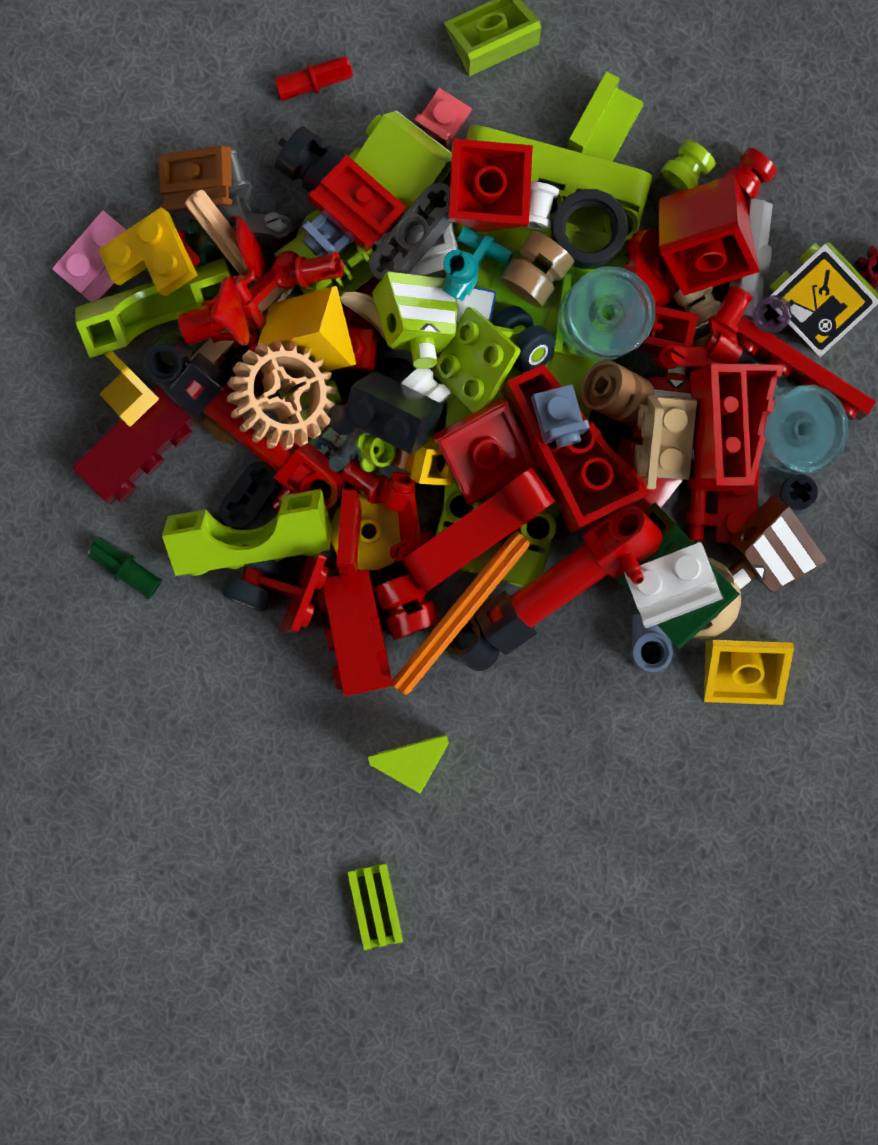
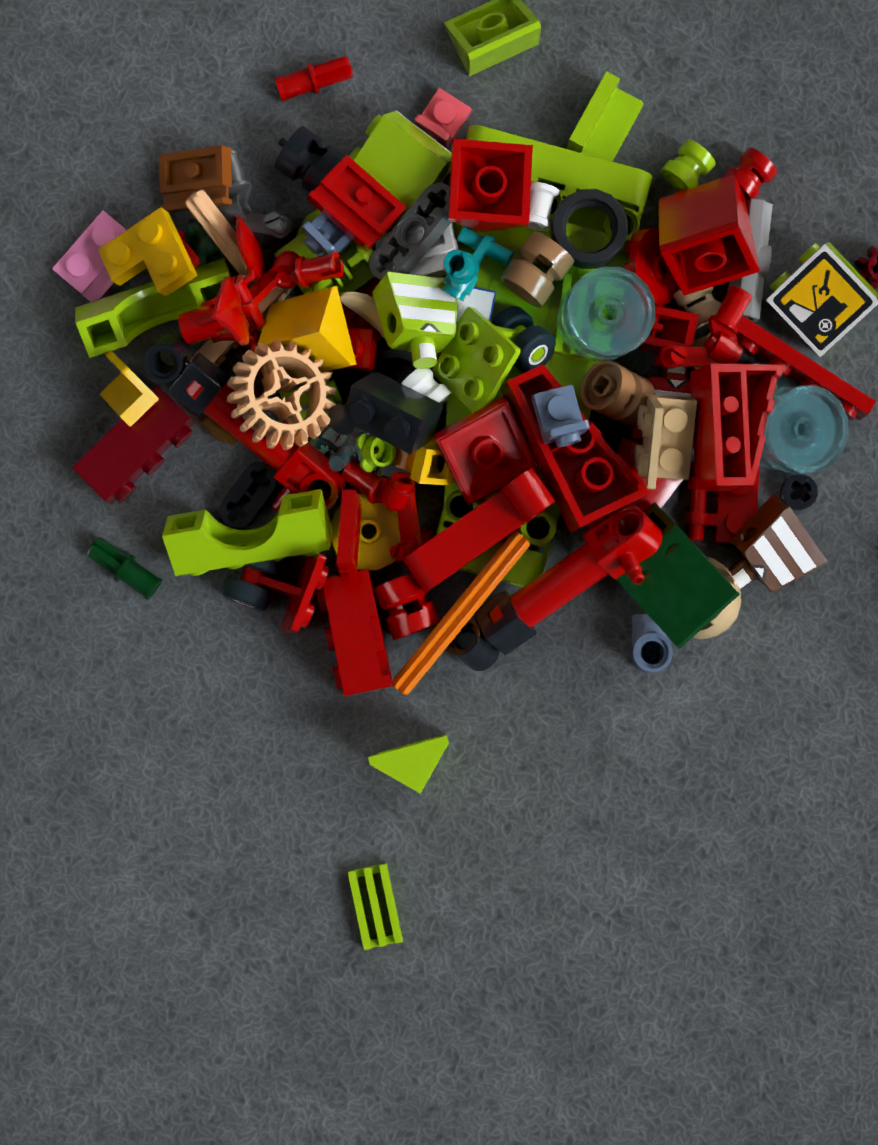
white plate [624,542,723,628] -> none
yellow slope [704,640,794,705] -> none
clear purple bush [753,295,793,333] -> none

